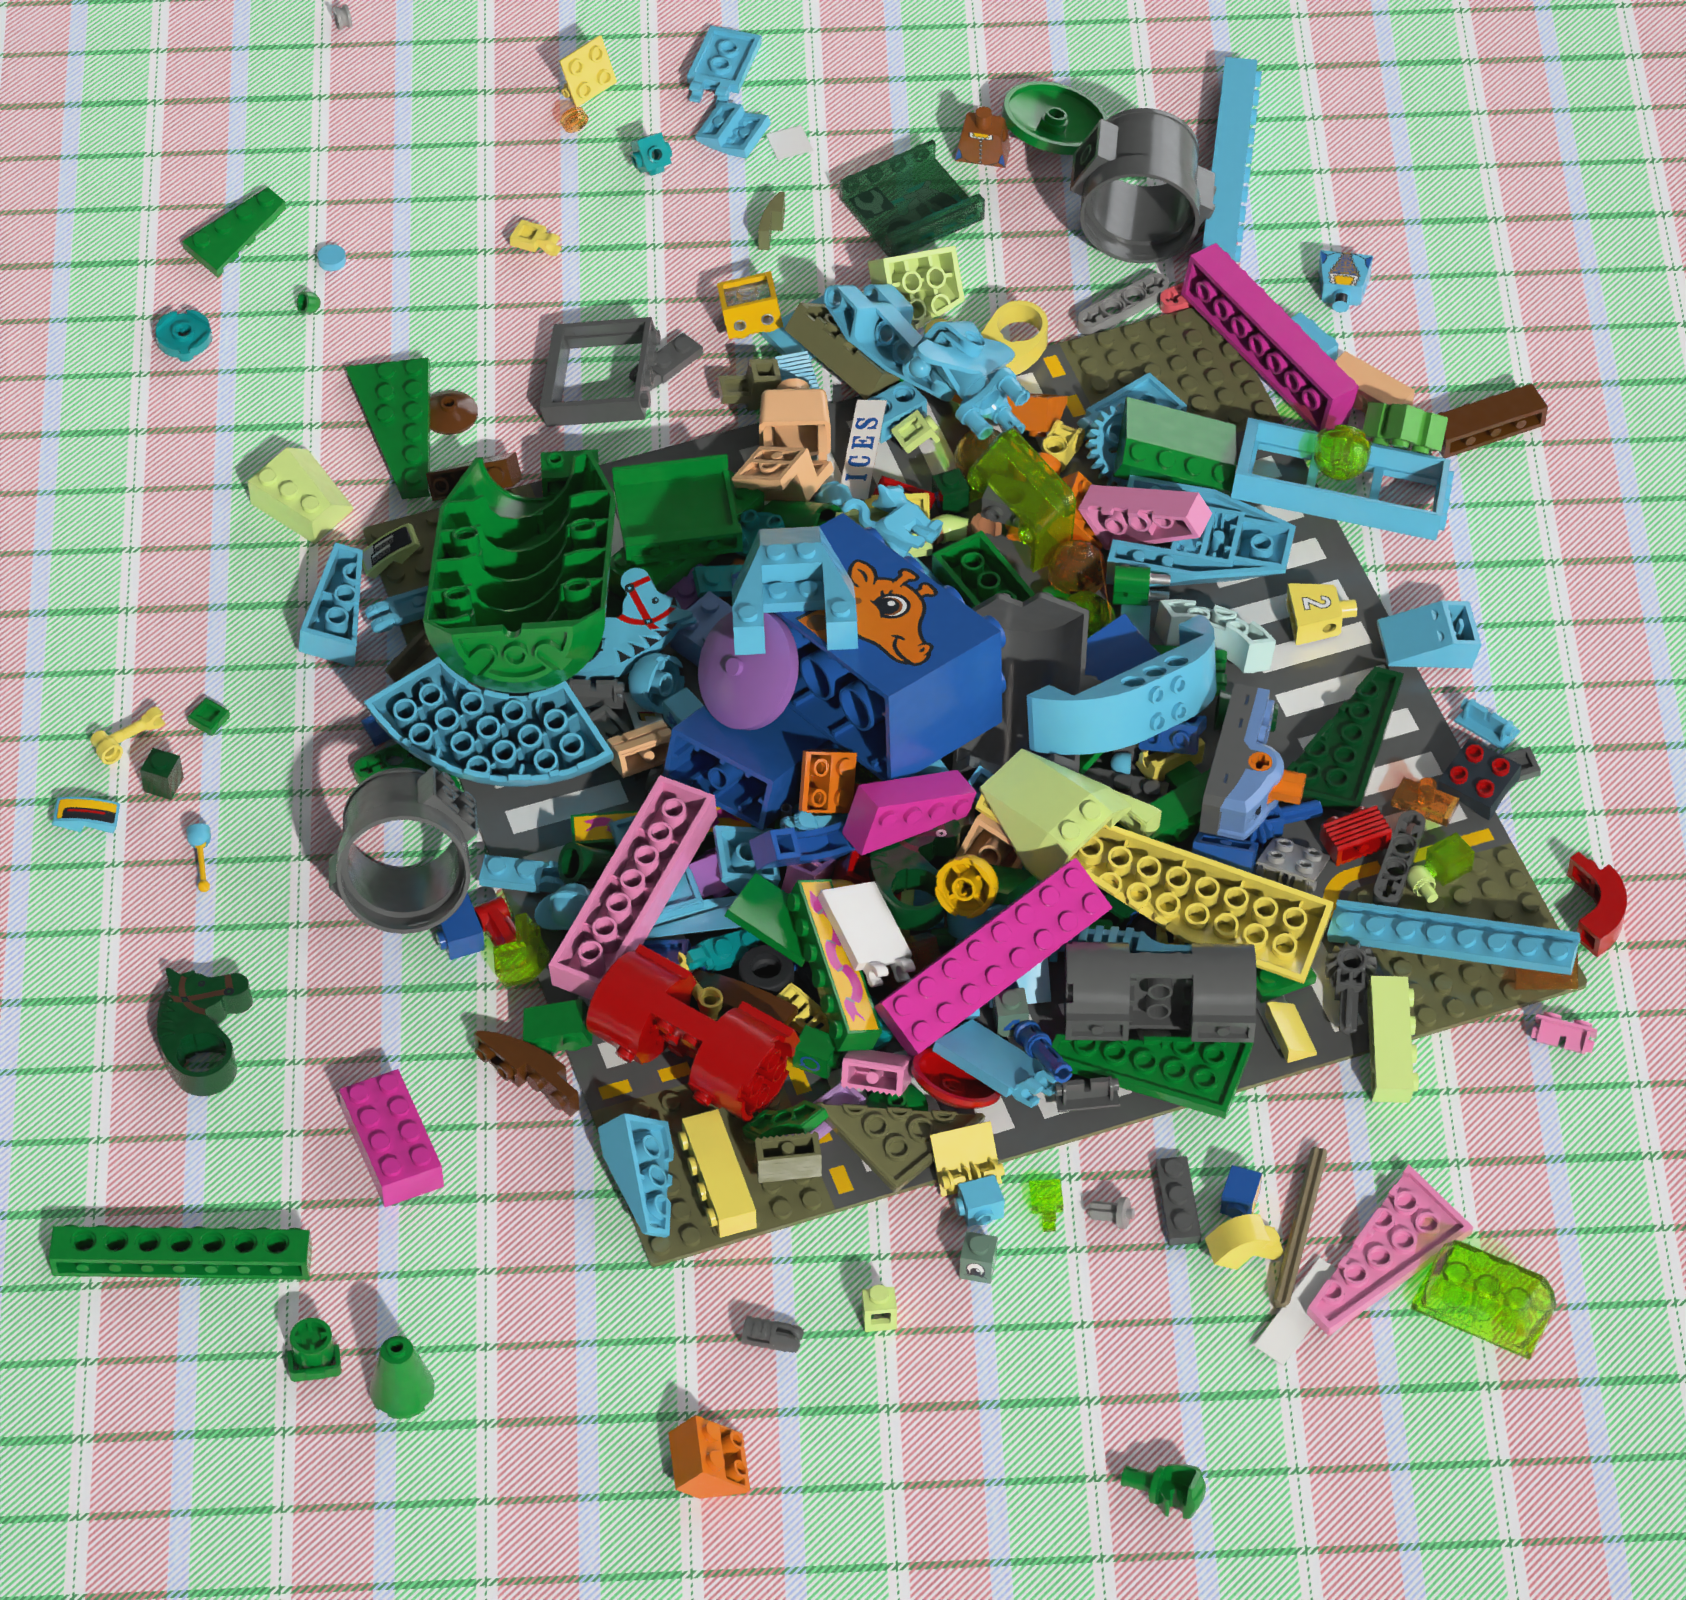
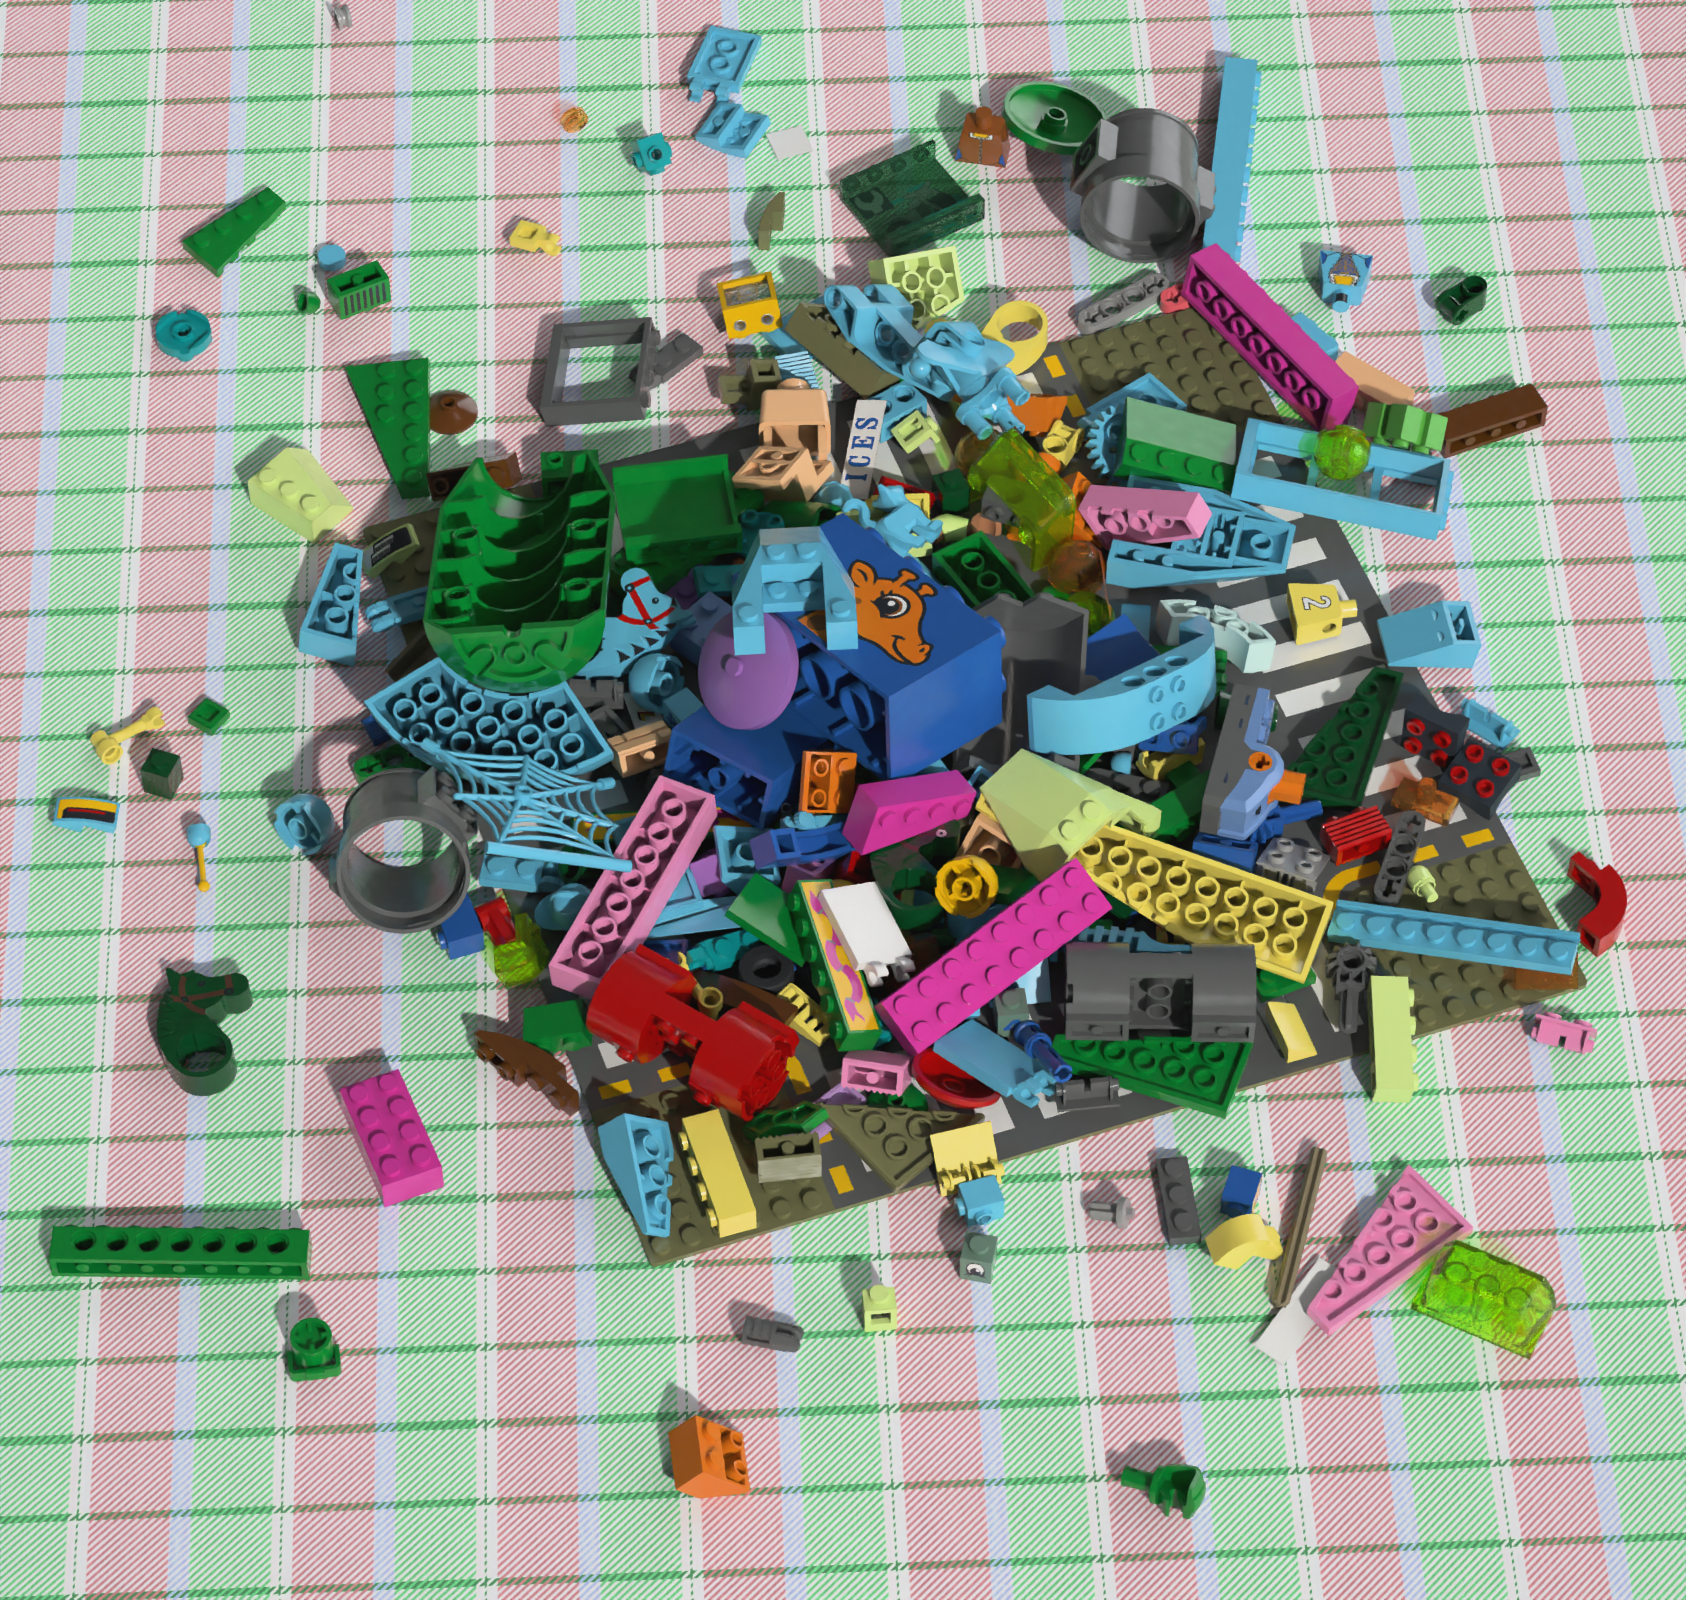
green cone [369,1336,435,1419] -> none
light yellow hinge [559,35,617,108] -> none
green brick [793,1025,843,1079] -> none
clear neon green plate [1029,1179,1064,1232] -> none
green piece [1113,564,1171,606] -> none
clear neon green brick [1425,832,1475,887] -> none
none -> medium azure cylinder [274,793,335,856]
none -> green brick [327,260,391,320]
none -> medium azure animal [420,737,632,873]
none -> black brick [1400,694,1470,769]
none -> dark green piece [1434,275,1487,326]

